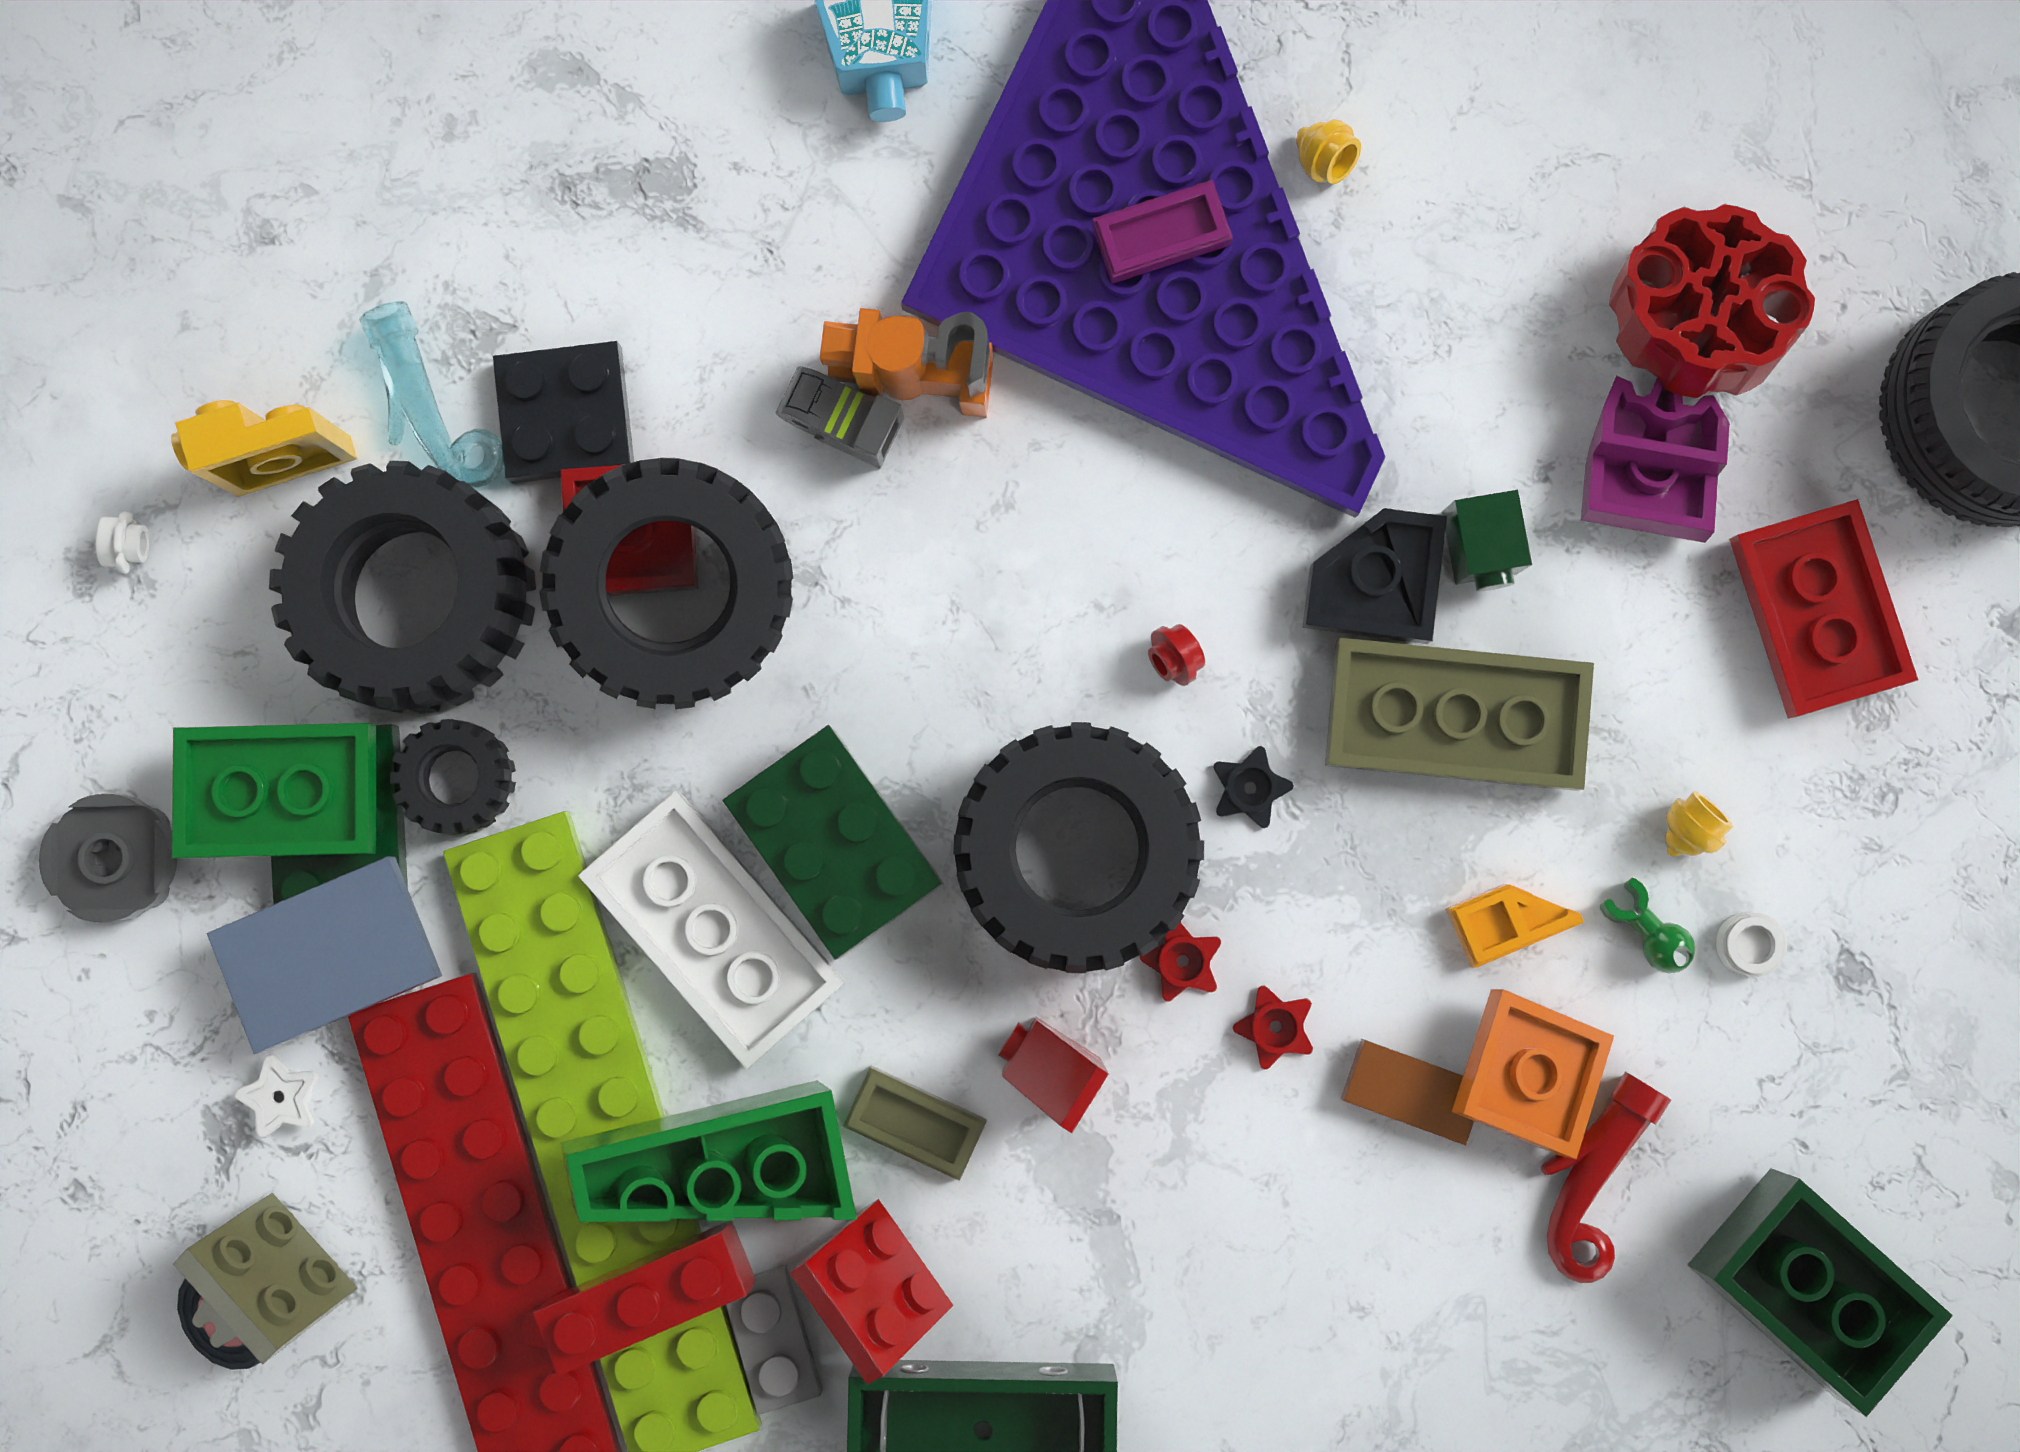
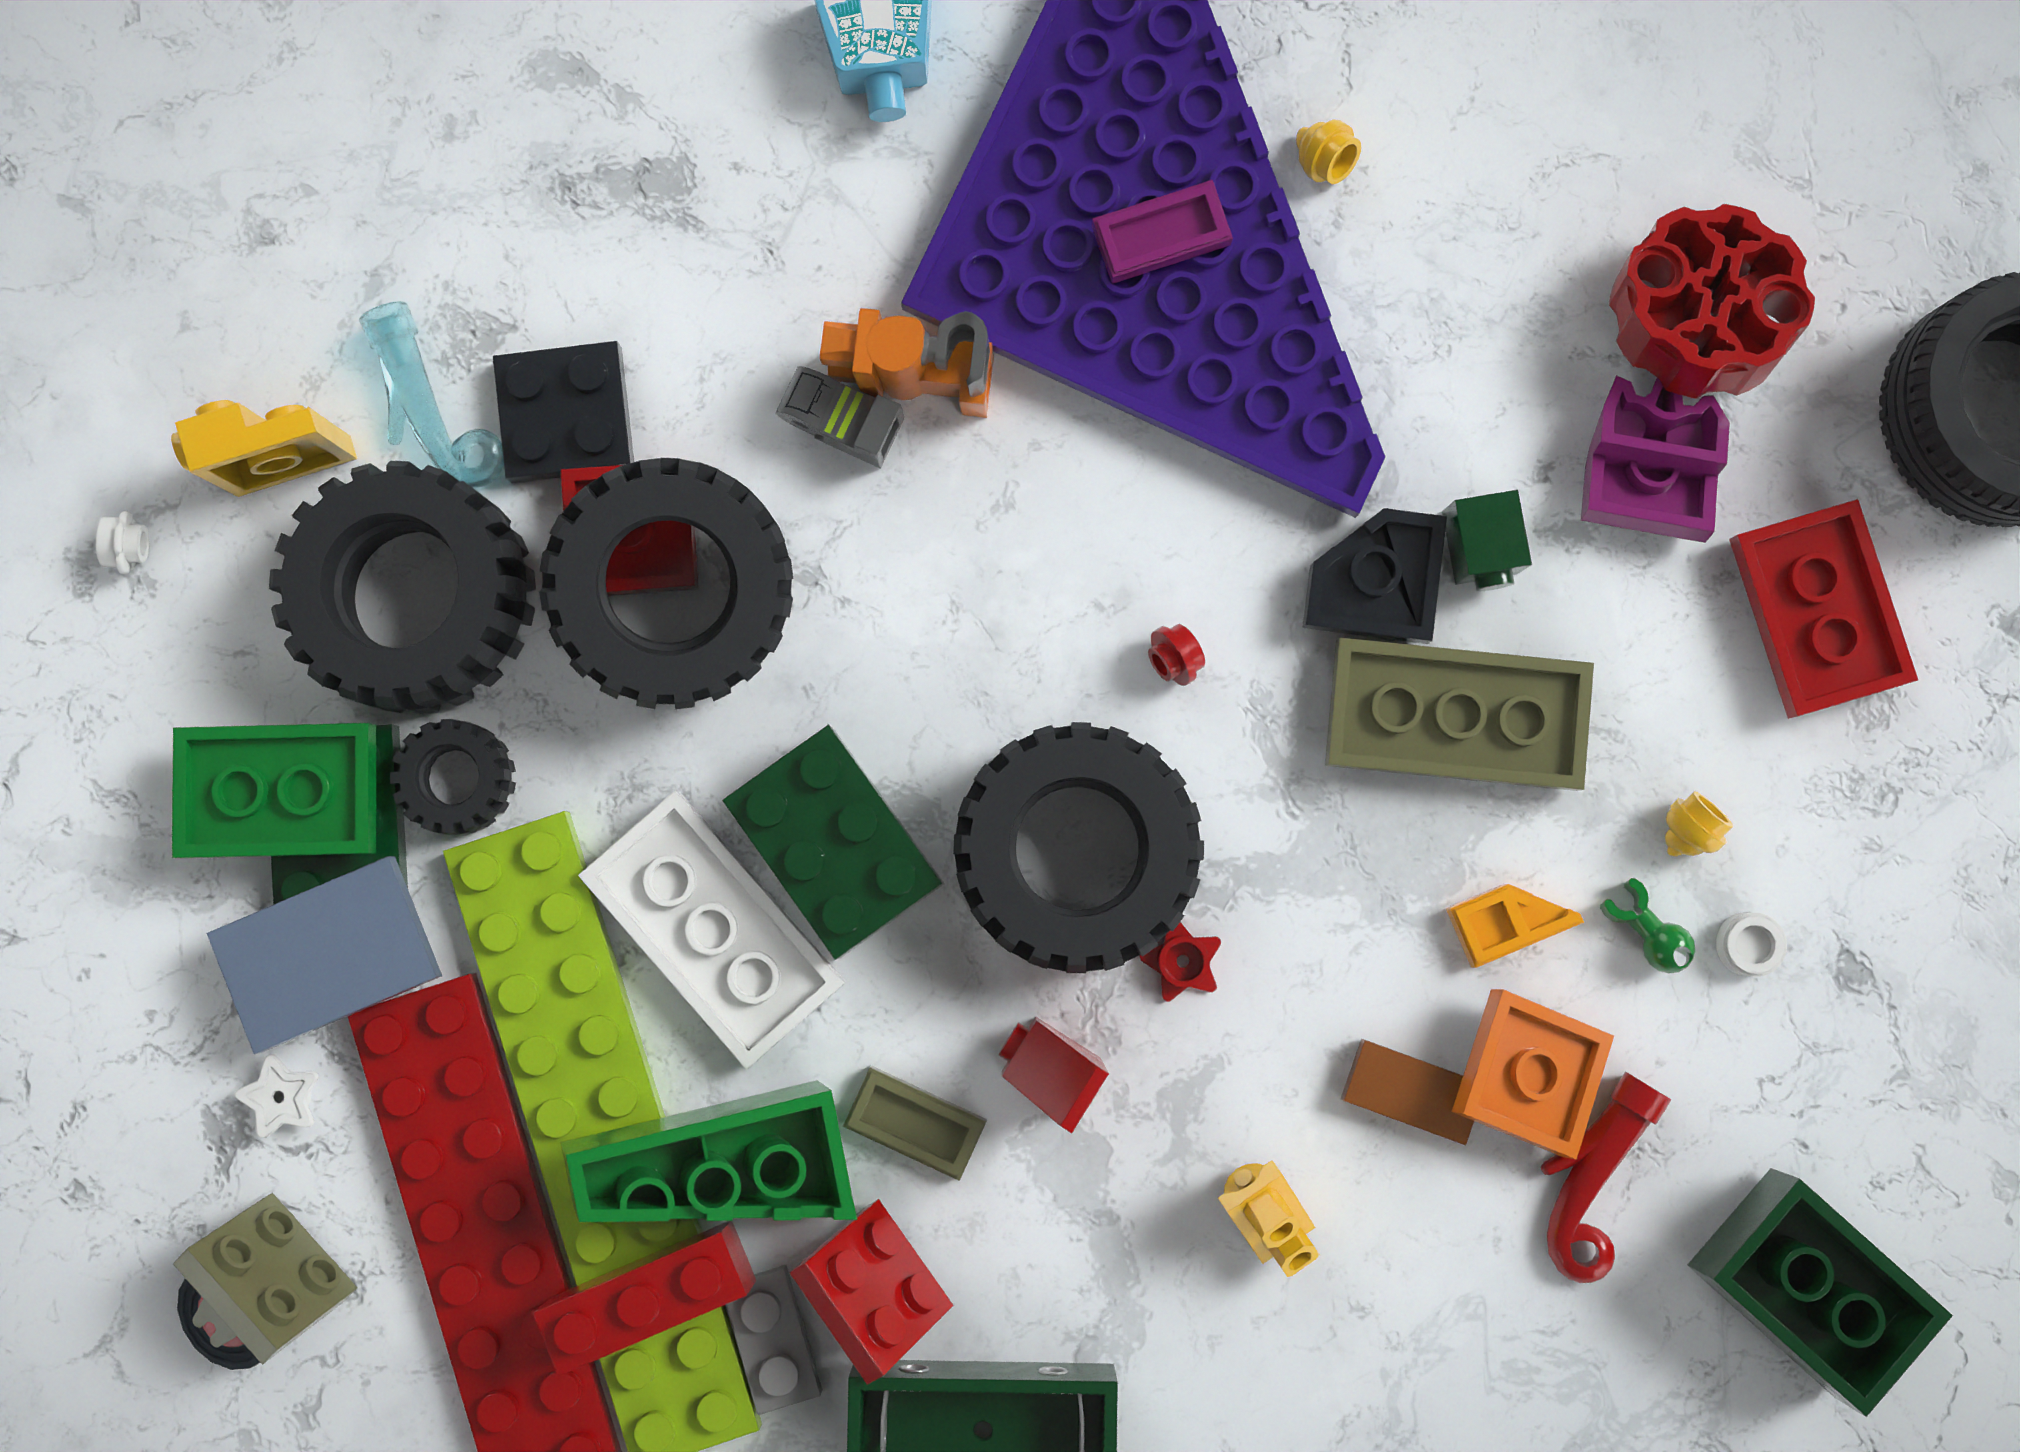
dark grey plate [39,794,178,922] -> none
black plate [1213,746,1294,828] -> none
red plate [1233,985,1313,1069] -> none
none -> yellow hips [1218,1160,1320,1277]

